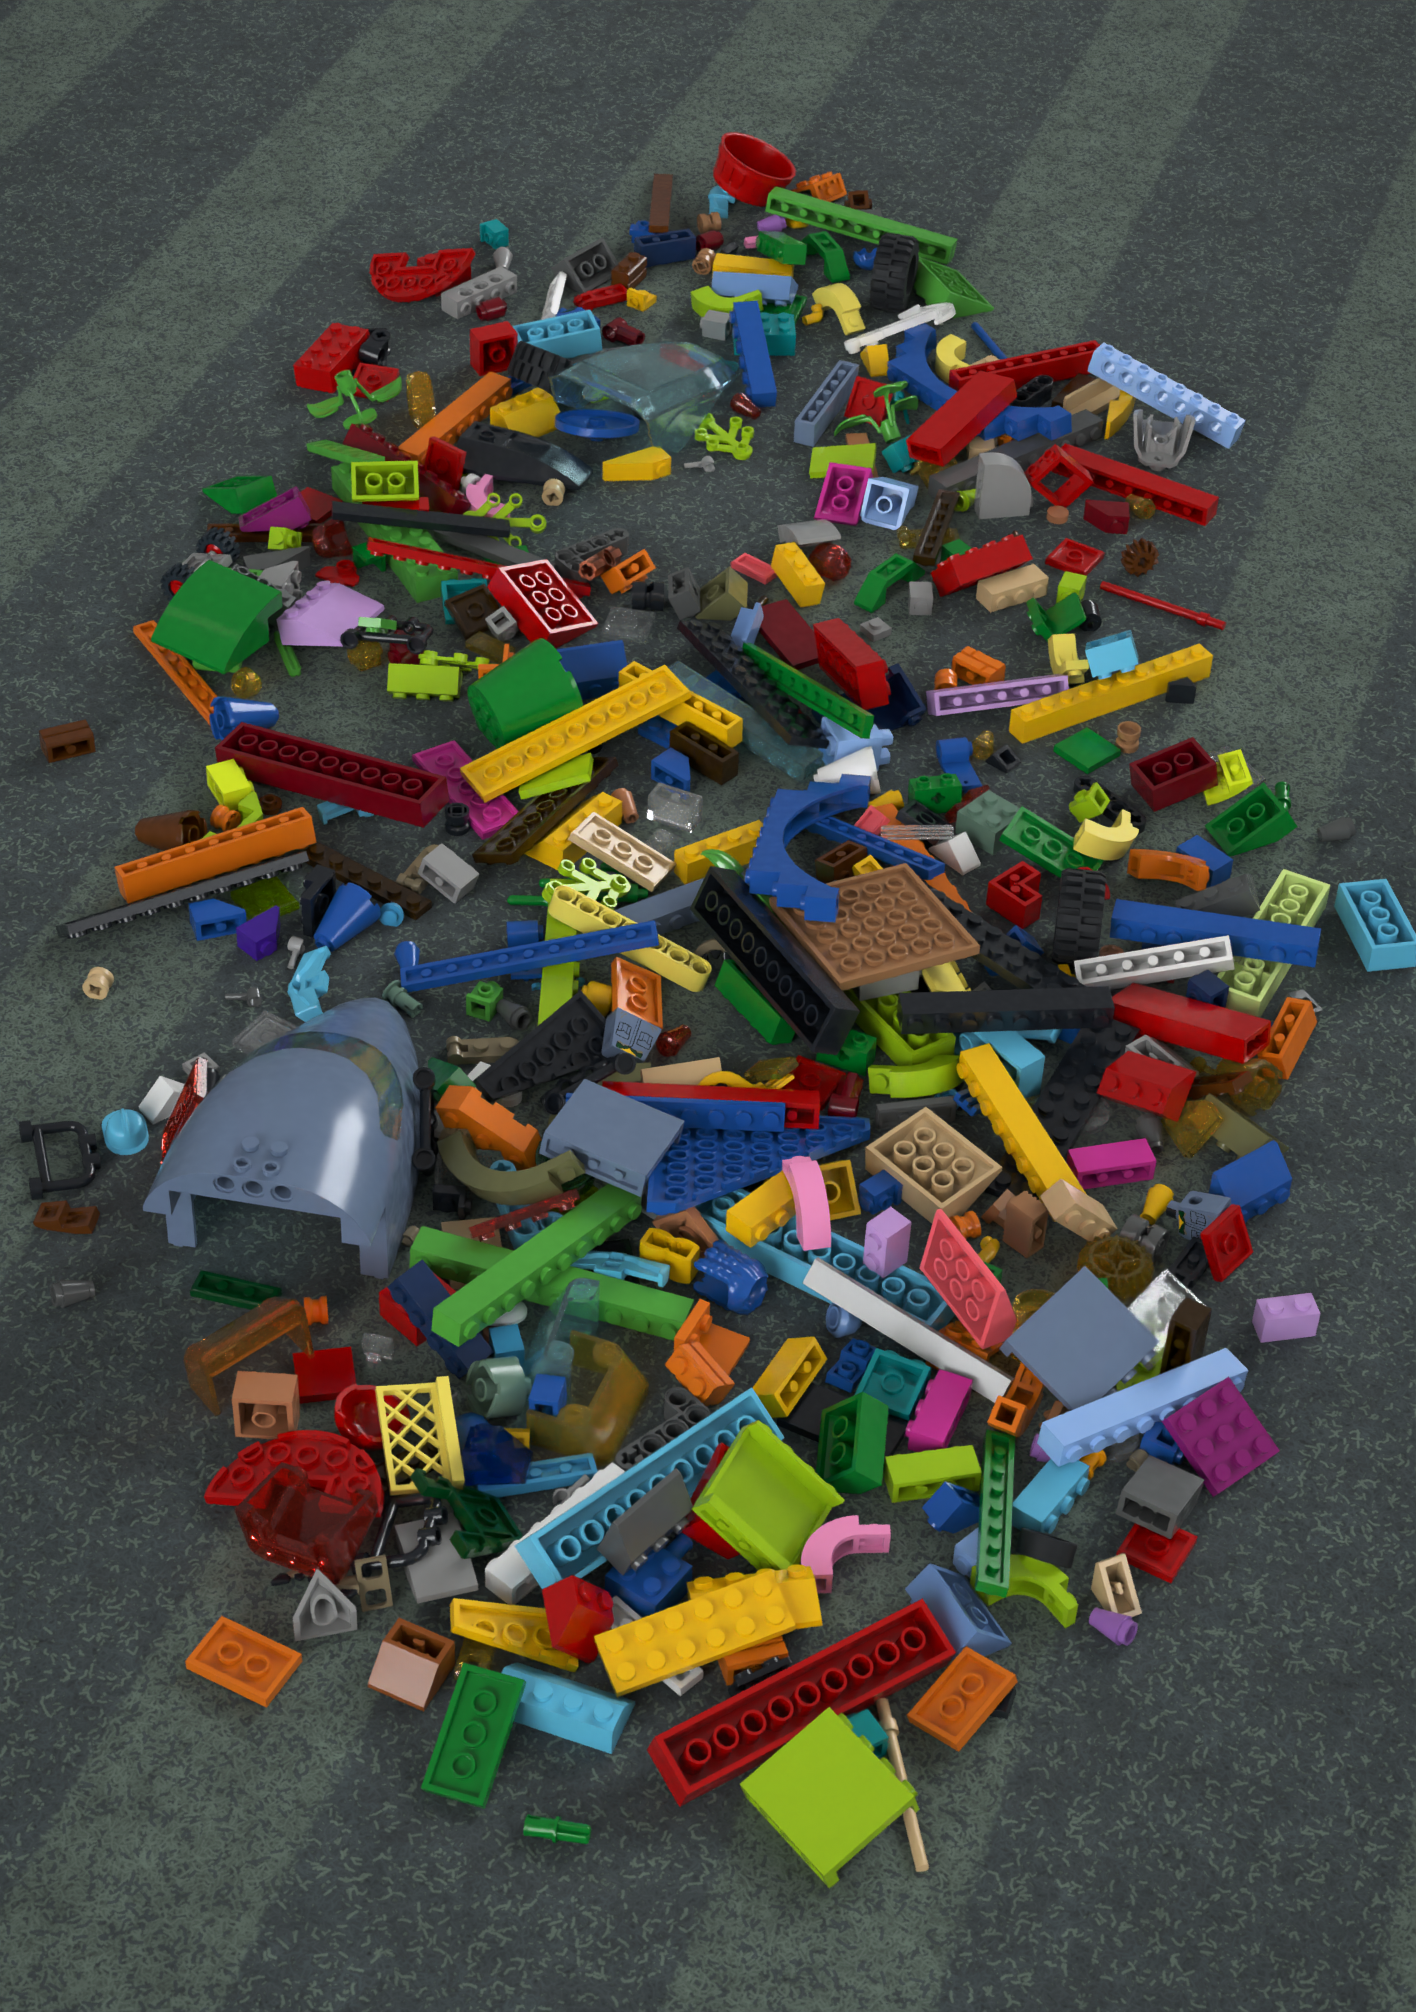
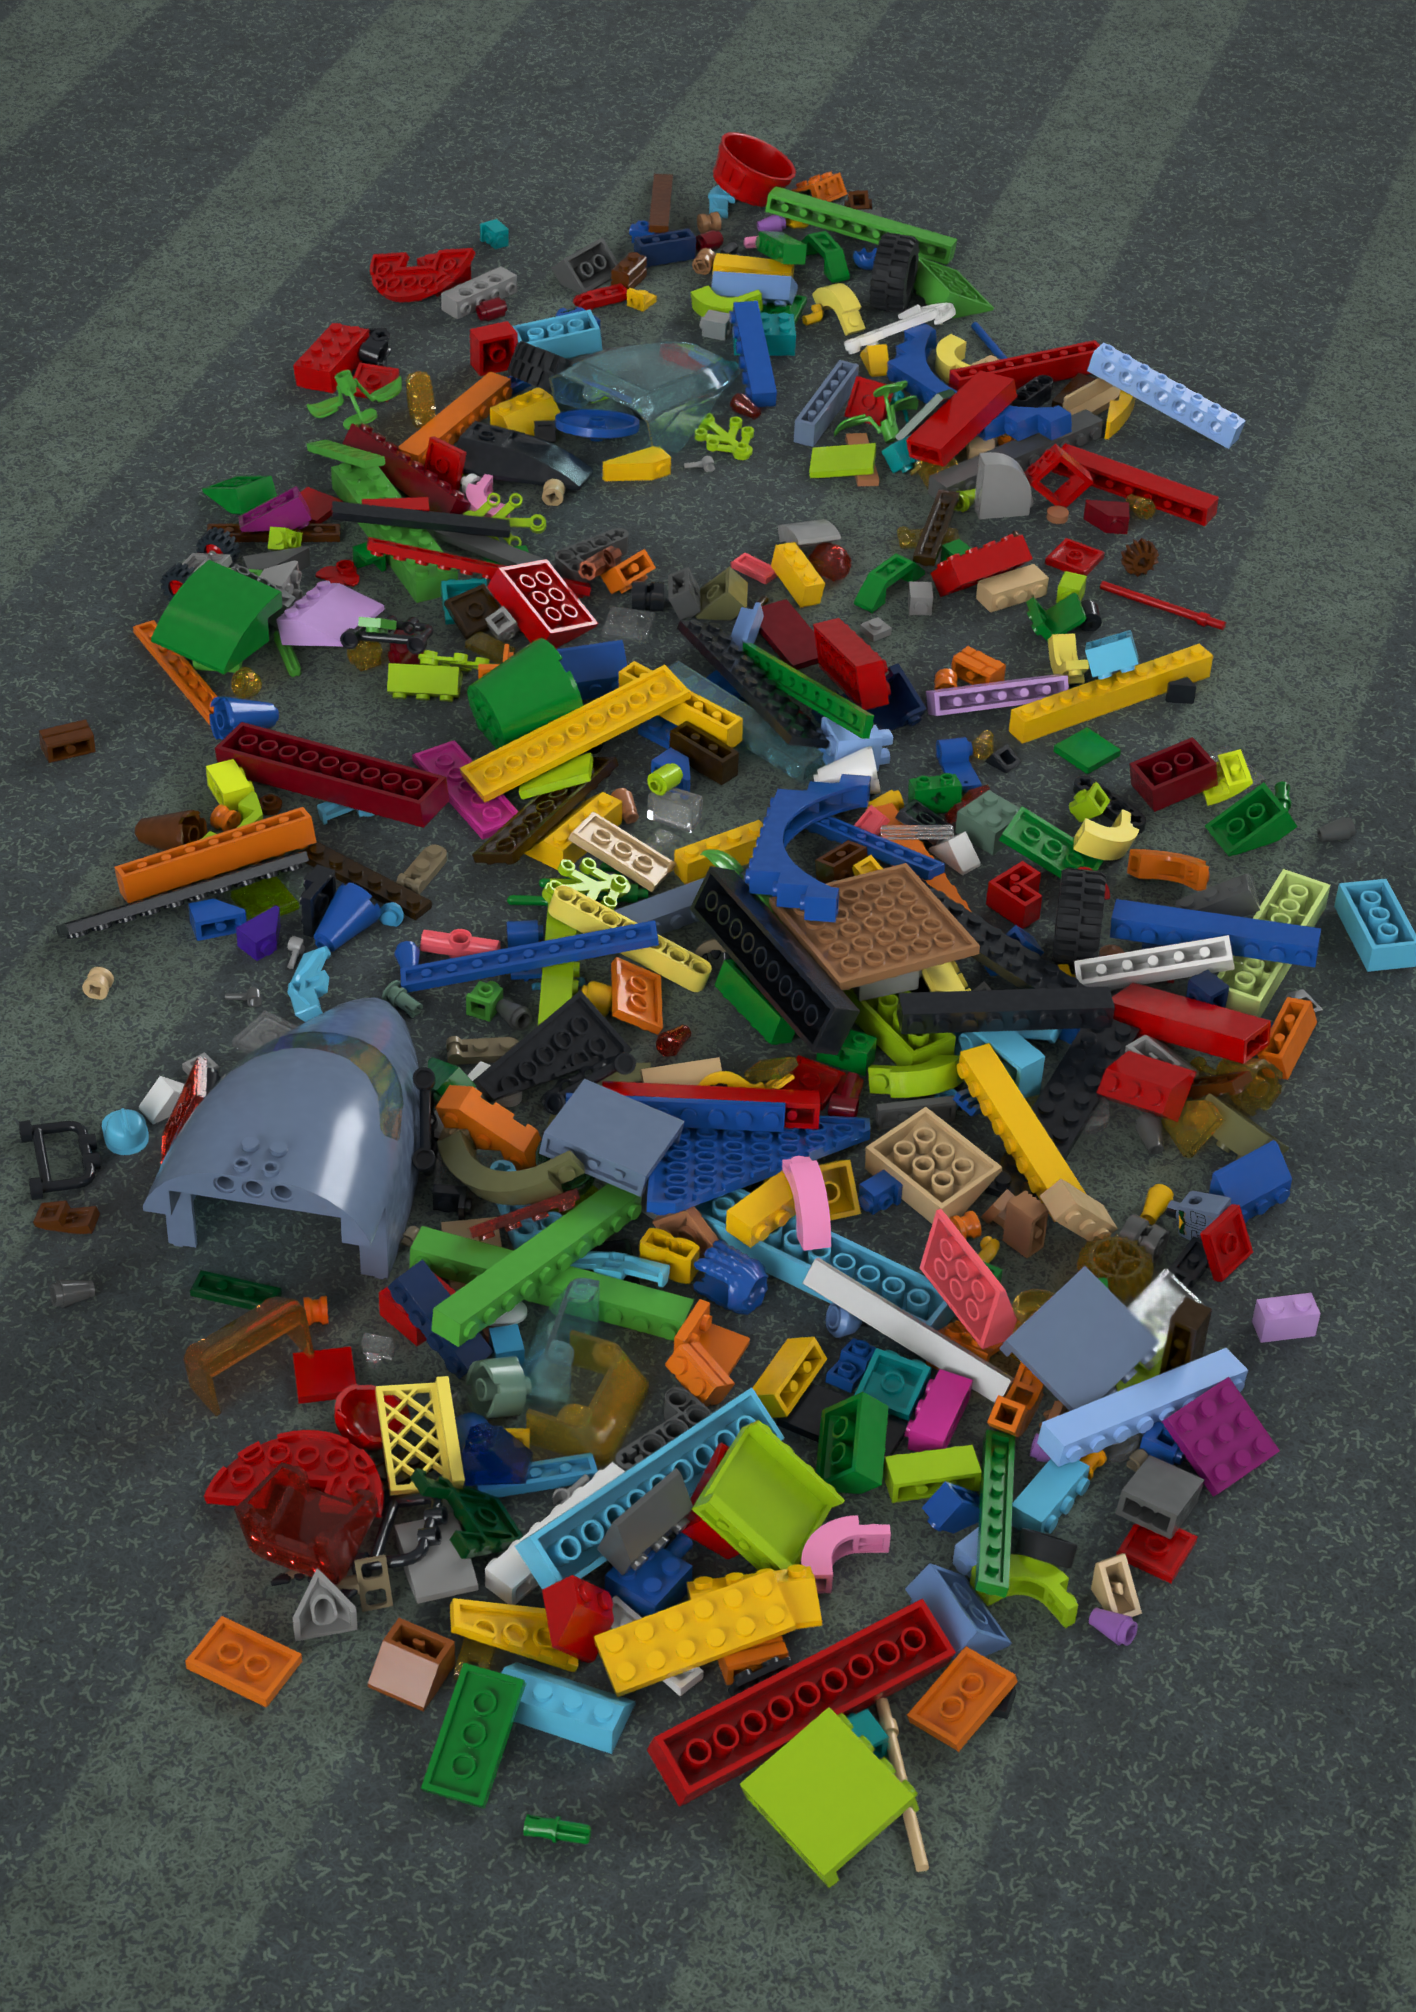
nougat brick [232,1371,300,1439] -> none
clear red hair [312,518,353,558] -> none
lime slope [351,461,419,502] -> none
light grey brick [417,843,479,903] -> none
black wheel [445,802,470,836] -> none
light grey cone [493,247,513,270] -> none
blue slope [528,1374,567,1445] -> none
white tile [541,271,567,320] -> none
sand blue torso [601,1007,662,1063] -> none
dark red piece [602,317,645,348] -> none
dark pink slope [814,462,873,526] -> none
light blue hips [860,477,919,530] -> none
lavender brick [863,1207,911,1278] -> none
dark pink brick [1066,1138,1156,1189] -> none
medium nougat wheel [1115,721,1141,753] -> none
light grey piece [1133,409,1196,471] -> none
blue brick [1176,835,1233,888] -> none
none -> coral piece [420,929,501,959]
none -> black plate [534,420,556,443]
none -> lime brick [647,763,683,795]
none -> tile [895,389,955,441]

